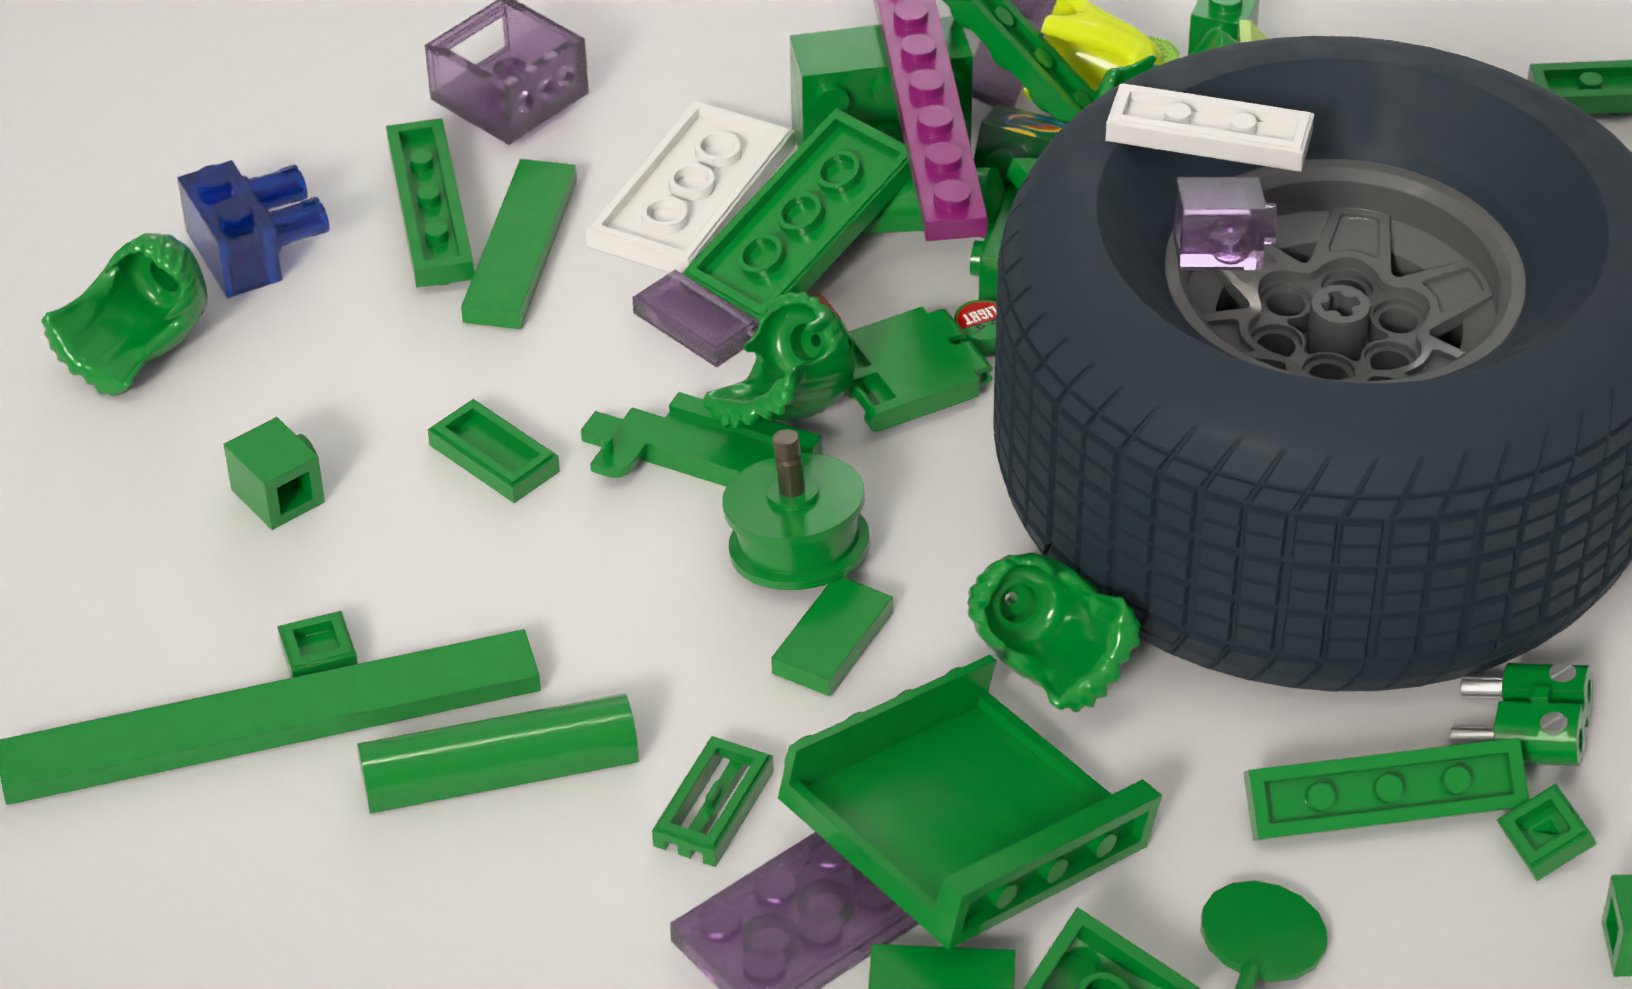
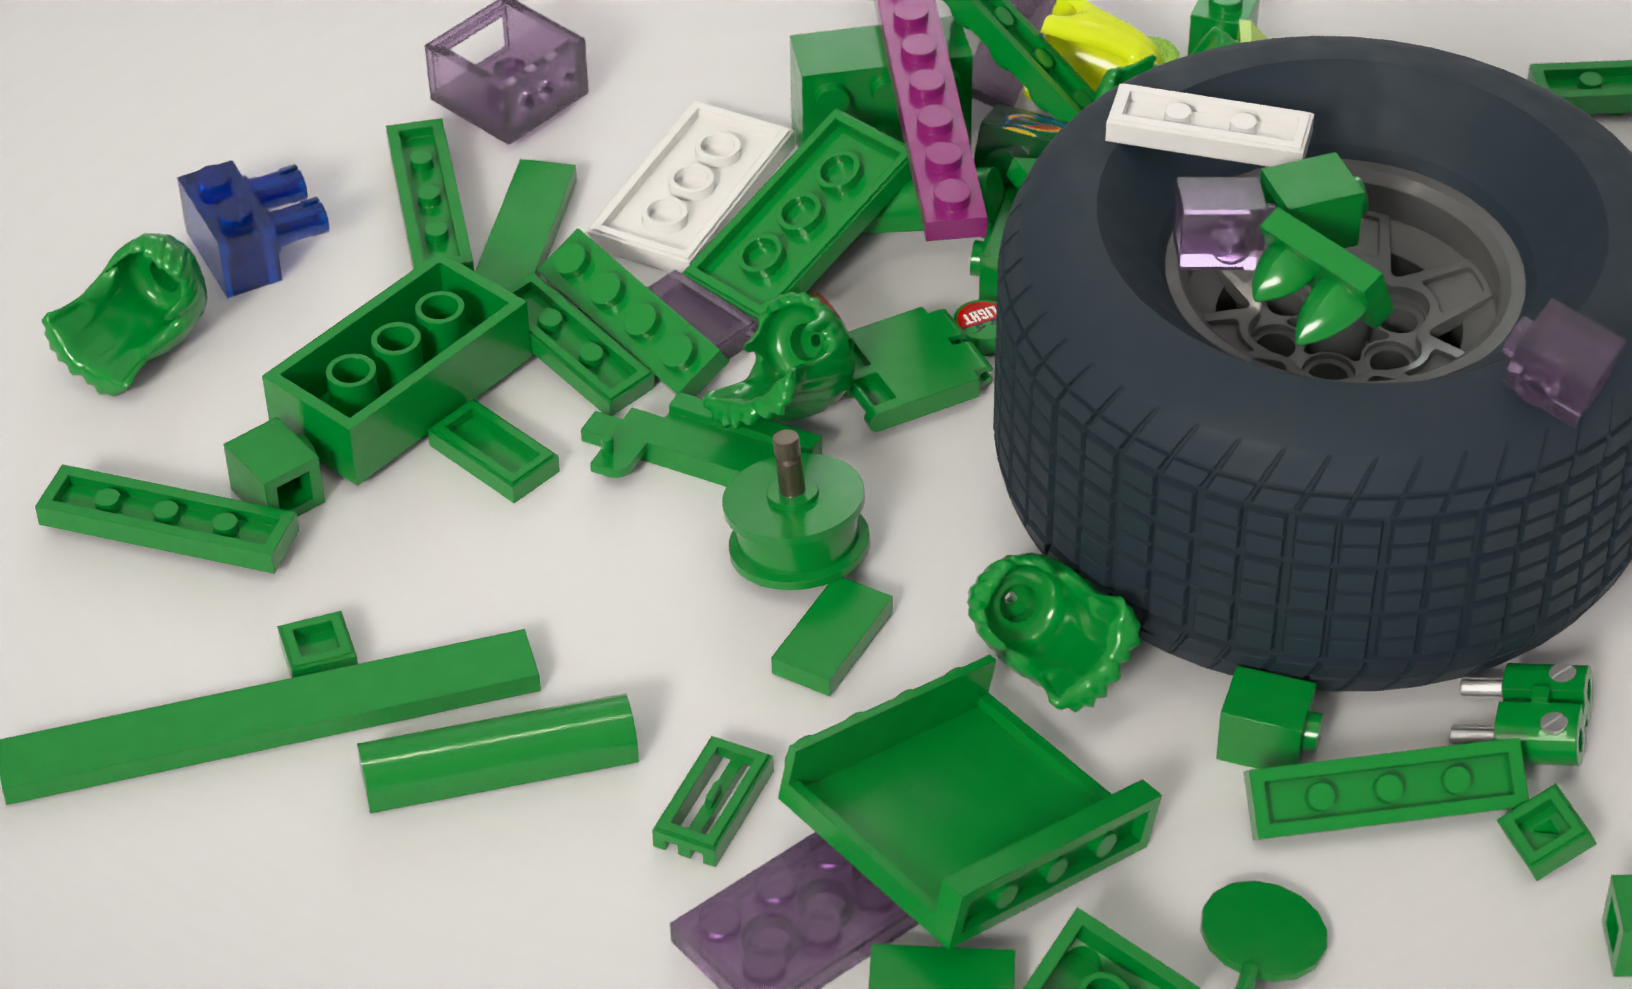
none -> green plate [35,464,299,574]
none -> green brick [262,251,532,486]
none -> green tile [504,271,655,416]
none -> green plate [537,228,730,397]
none -> green brick [1216,666,1325,769]
none -> green tile [1252,207,1394,346]
none -> green brick [1256,152,1368,248]
none -> clear purple brick [1501,298,1627,428]

